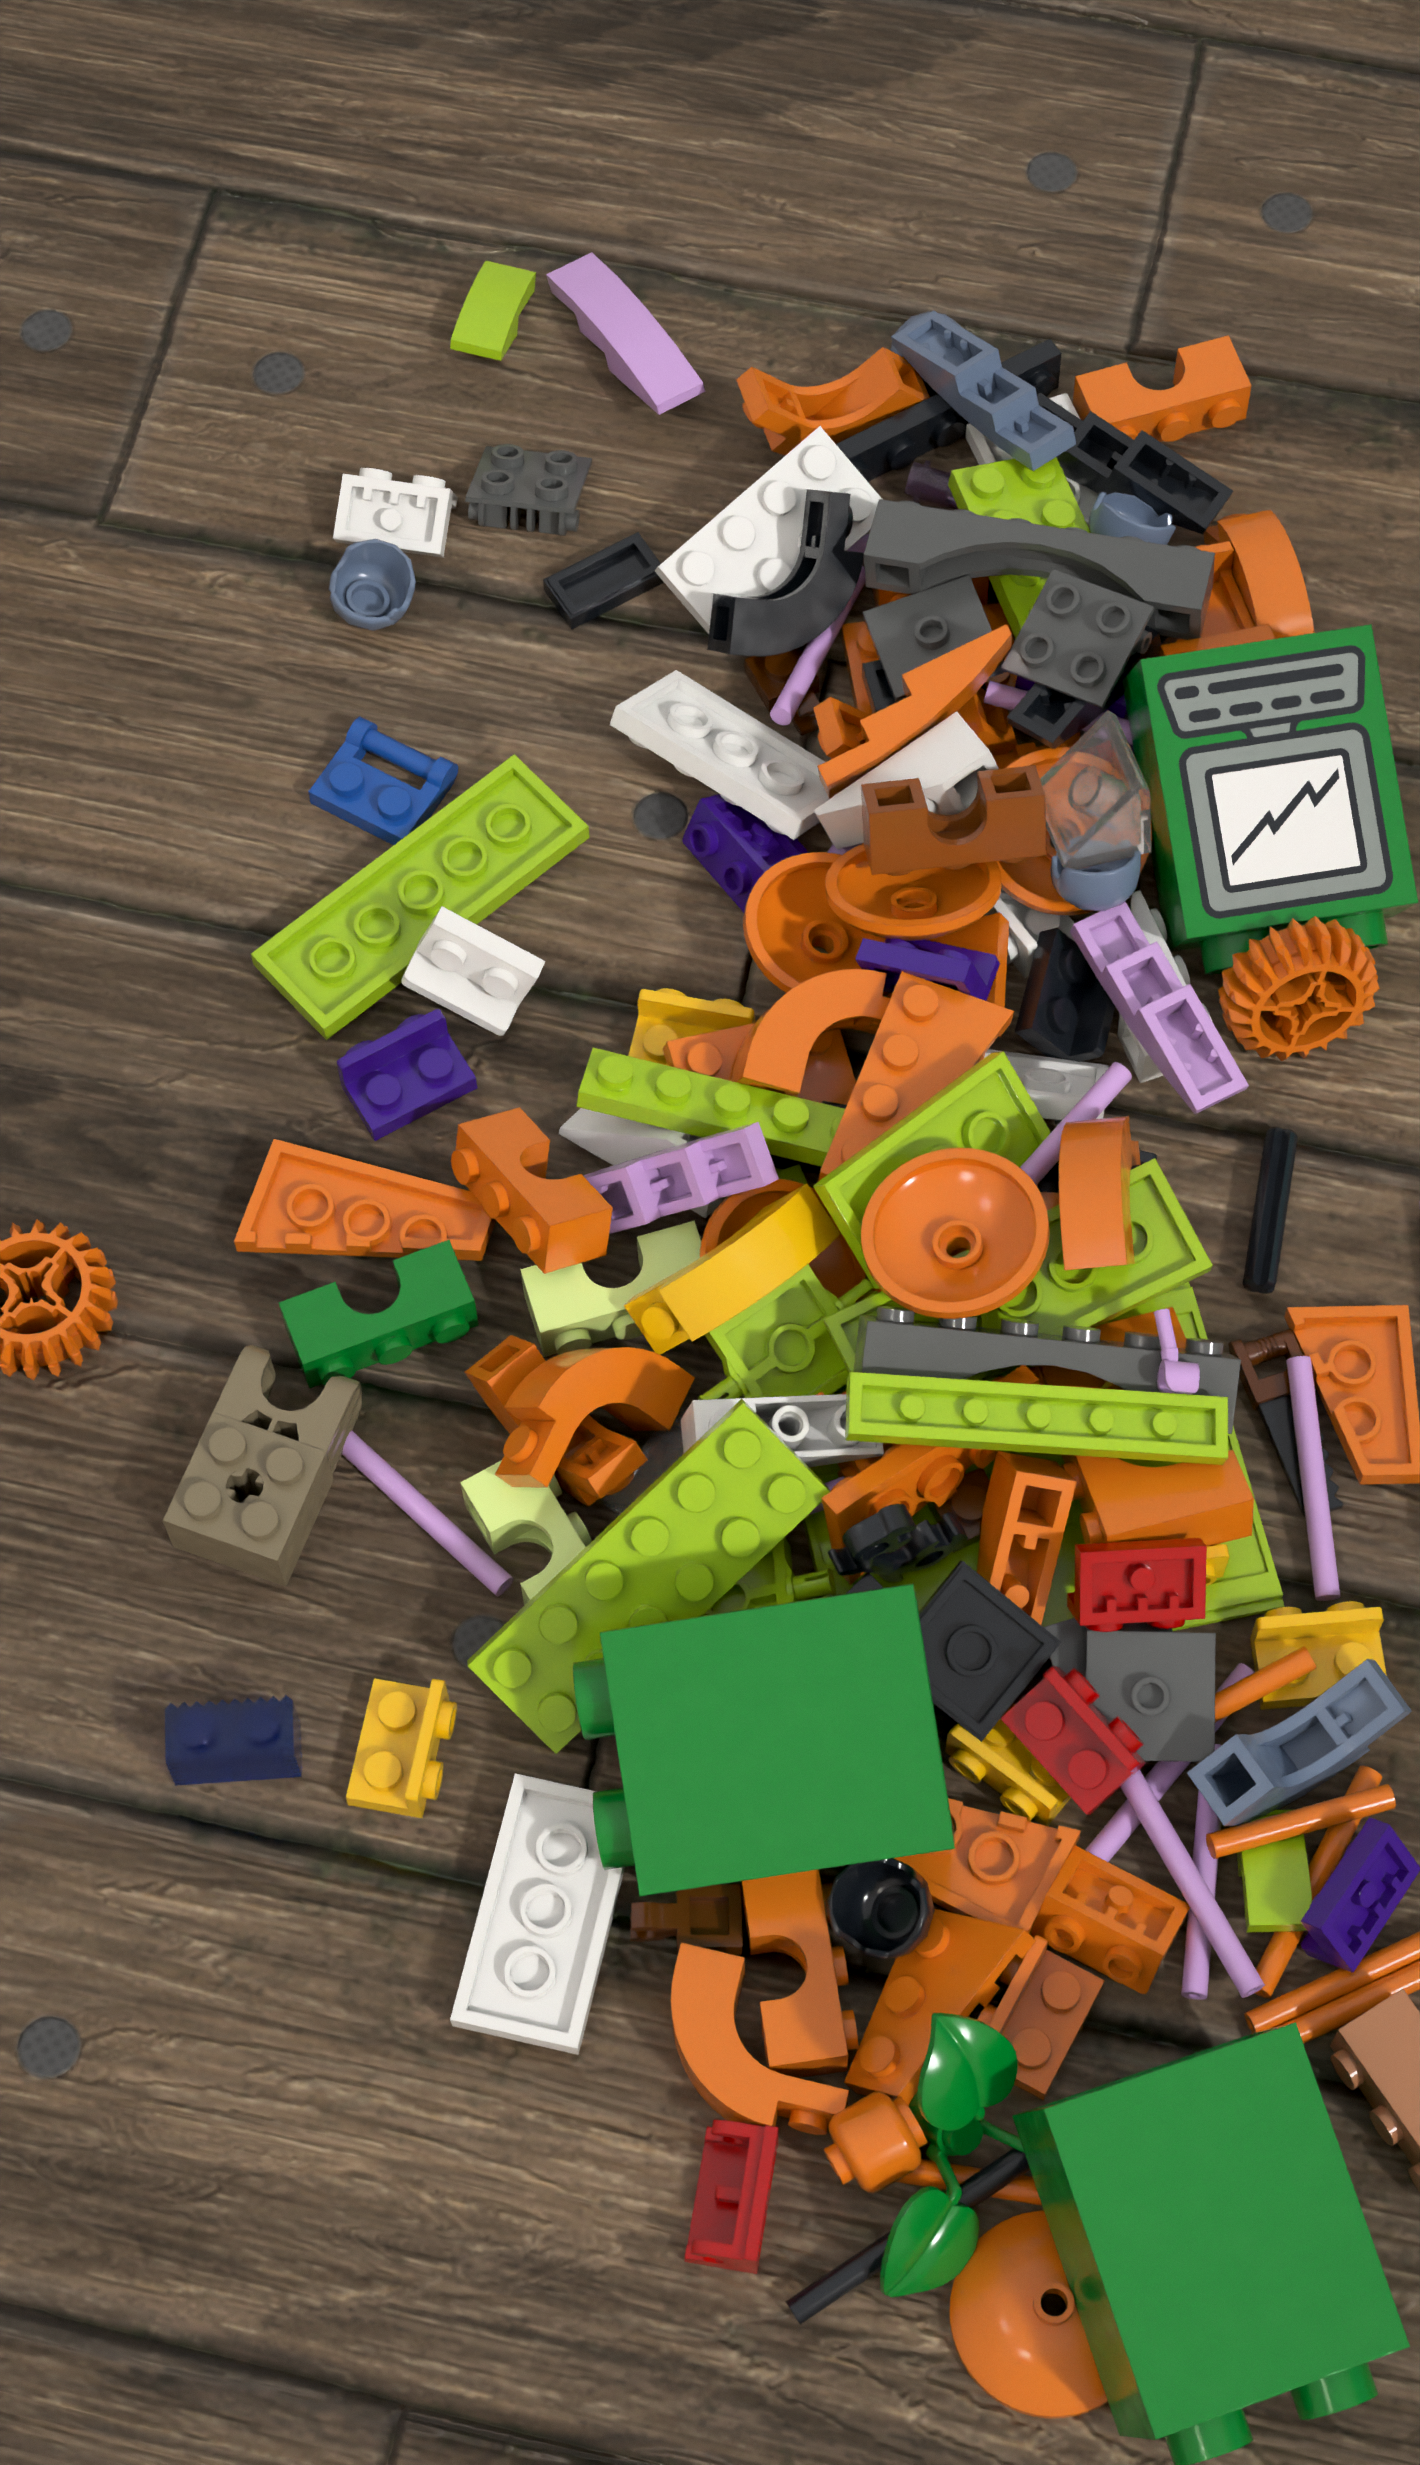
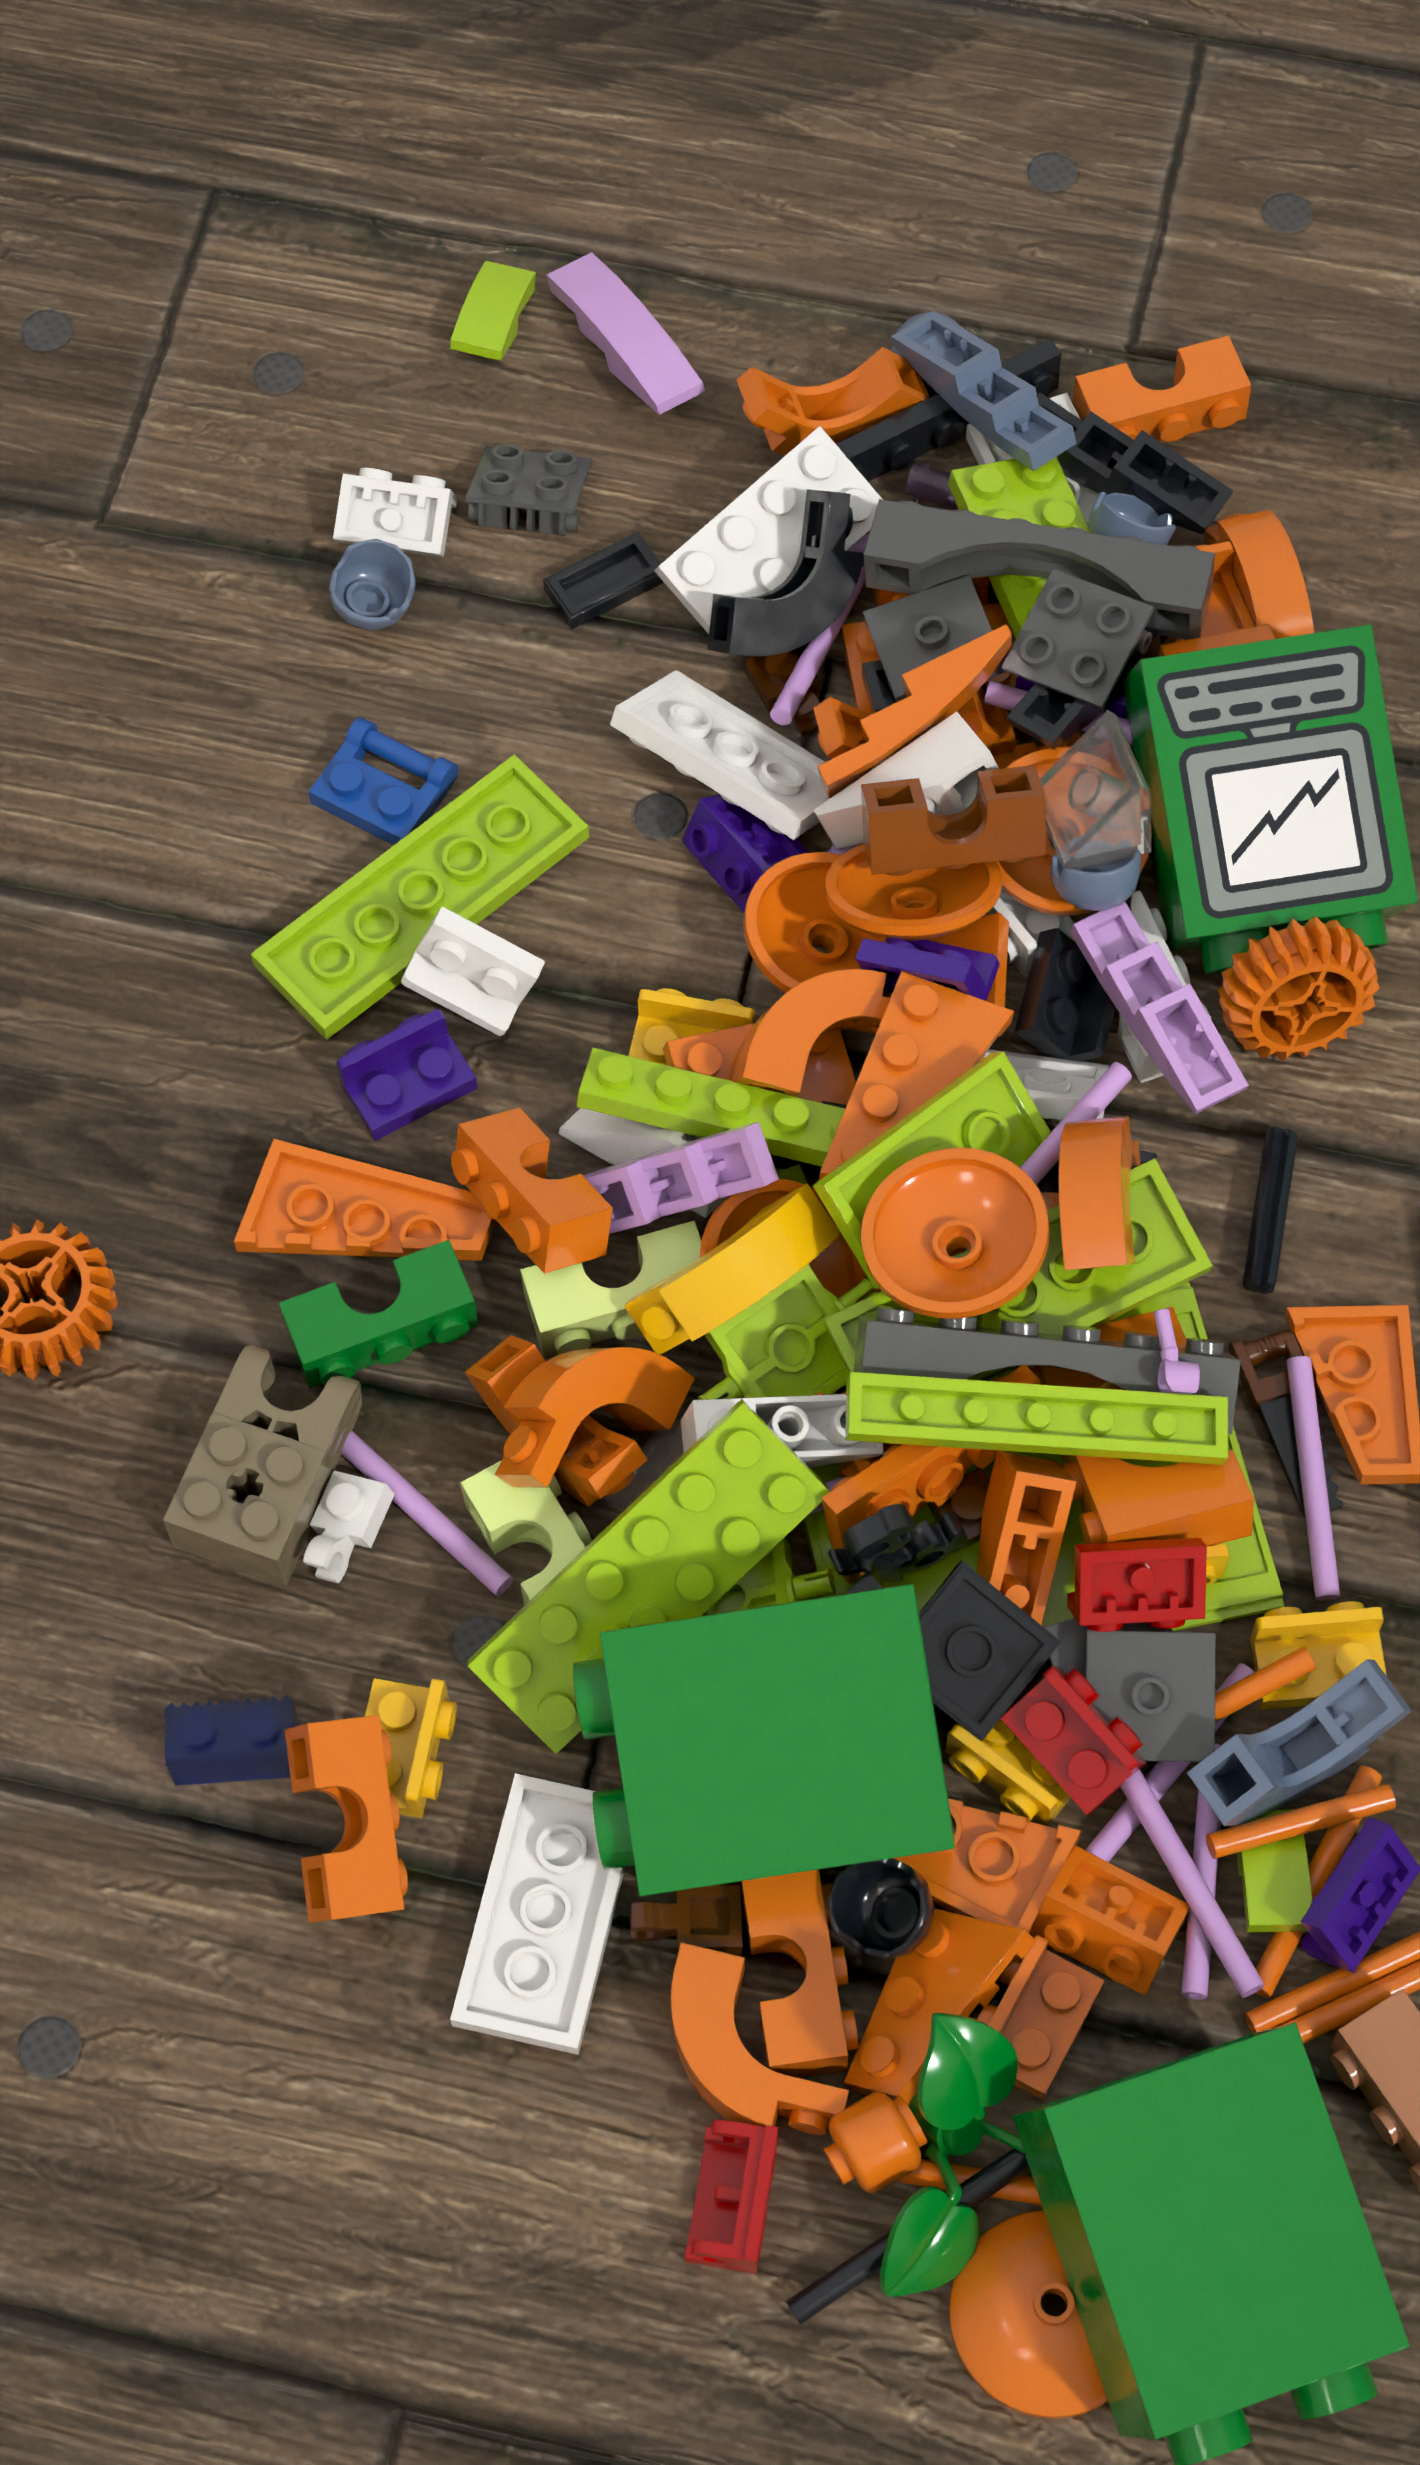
none -> orange arch [285,1715,408,1923]
none -> white plate [303,1471,395,1583]

